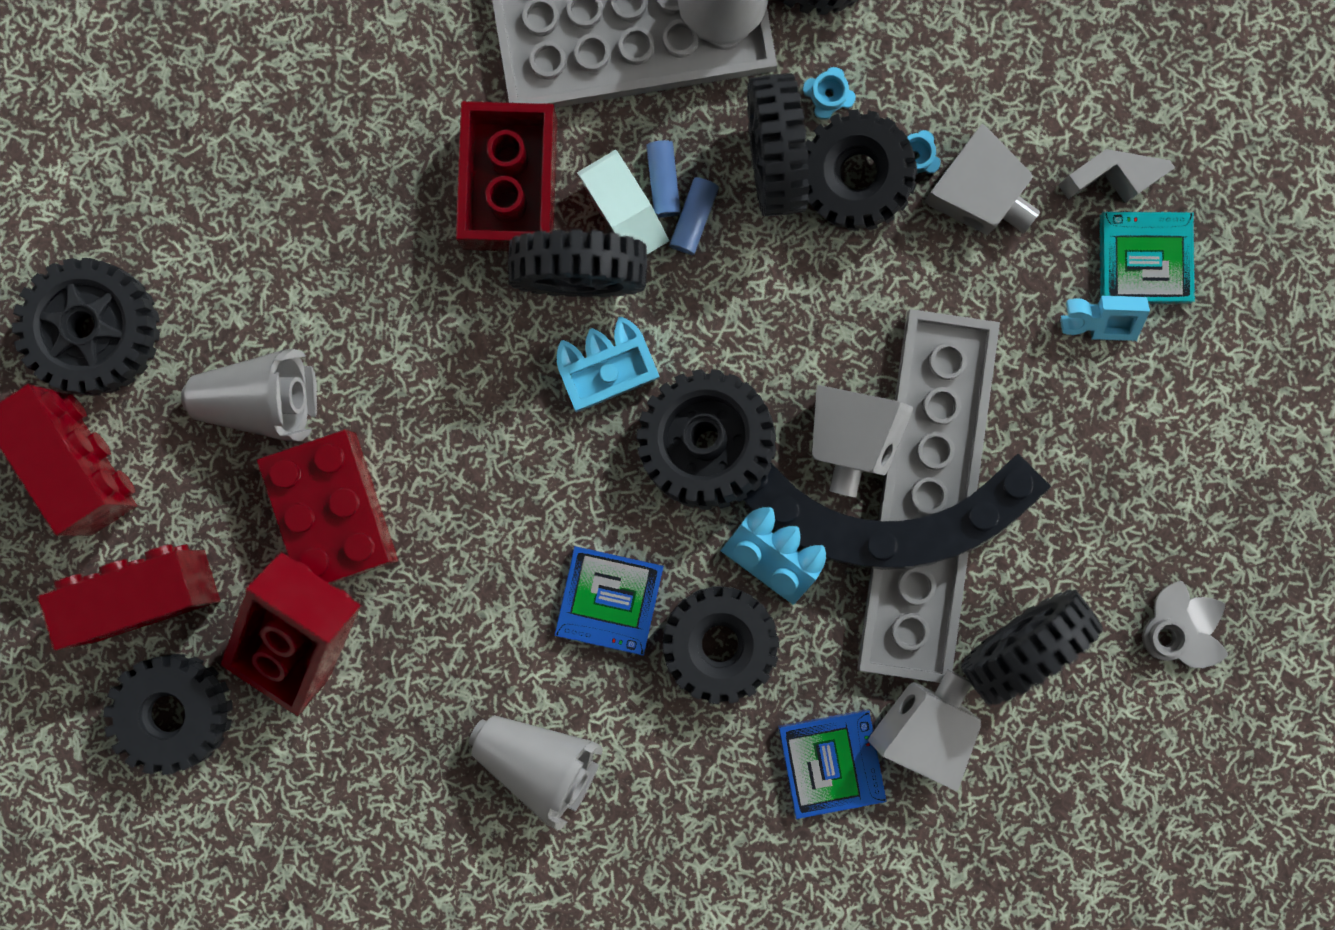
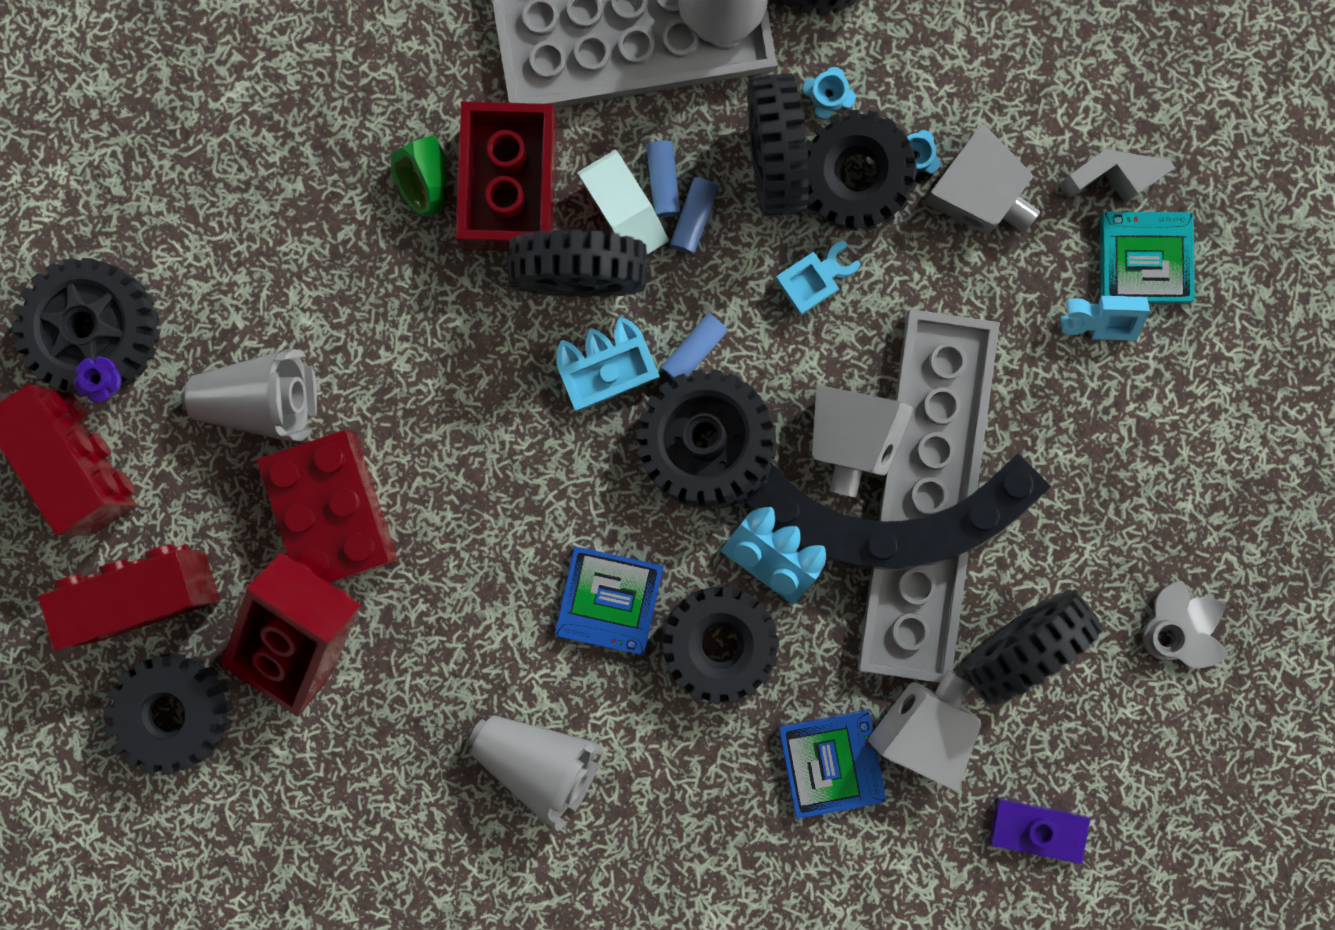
none -> dark purple plate [73,356,121,402]
none -> green rock [390,135,449,217]
none -> medium blue axle [661,313,728,382]
none -> medium azure plate [775,241,861,316]
none -> dark purple plate [989,798,1091,864]

